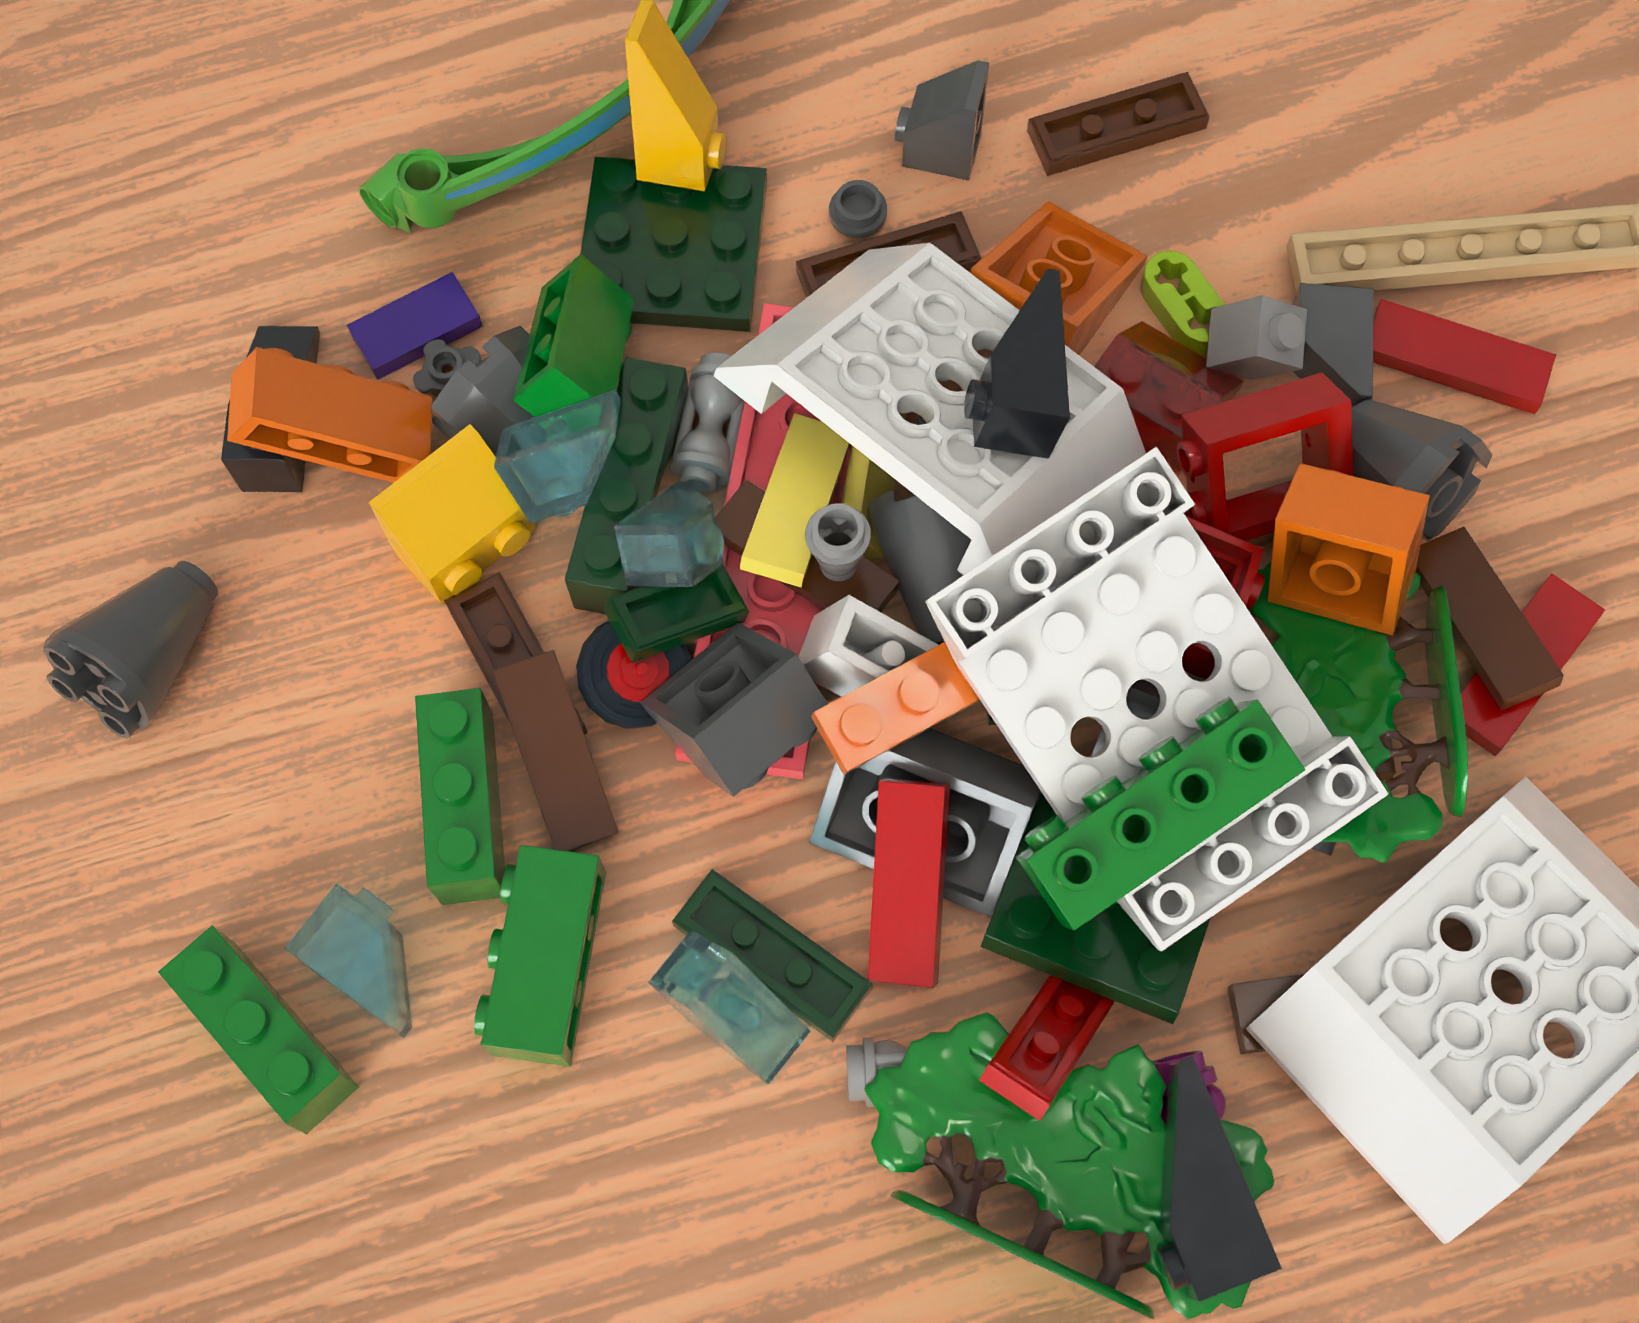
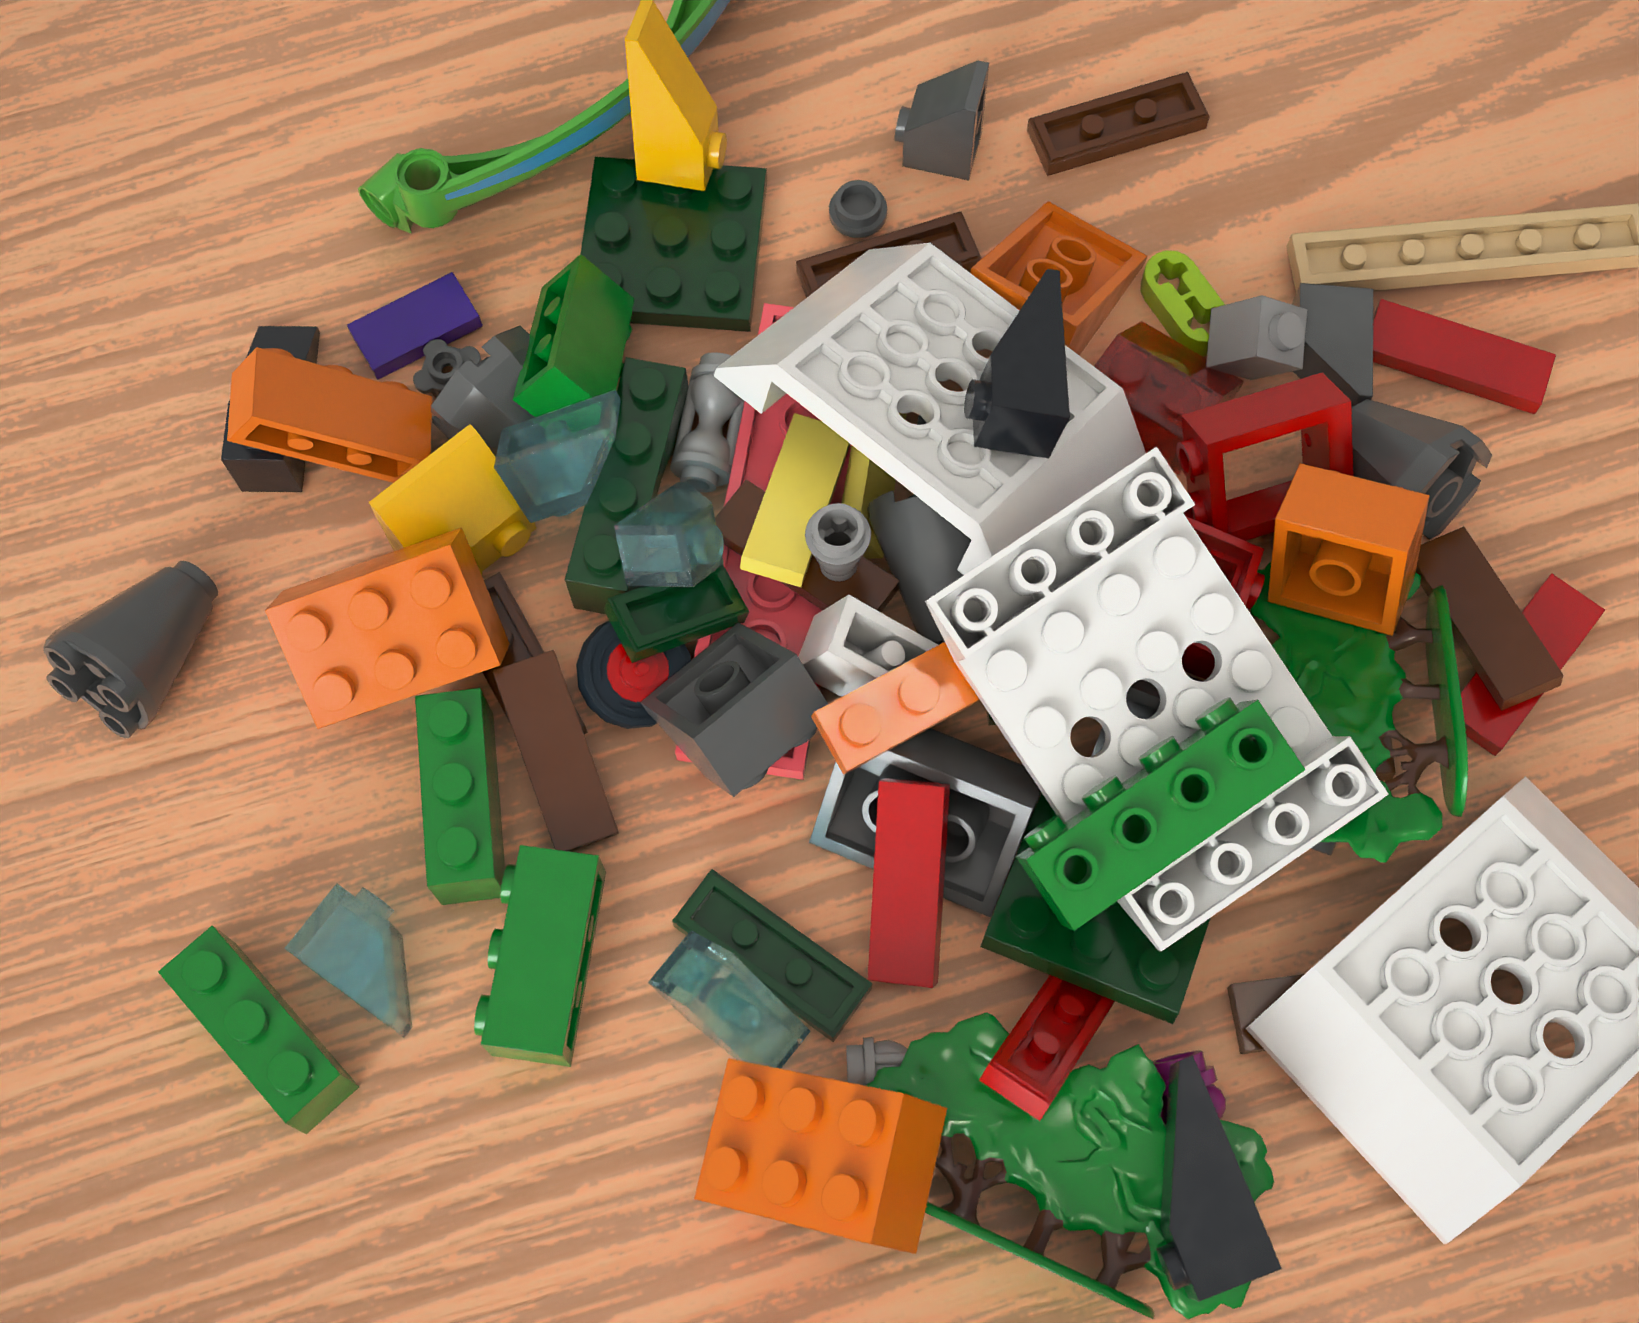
none -> orange brick [265,527,510,729]
none -> orange brick [694,1058,947,1254]

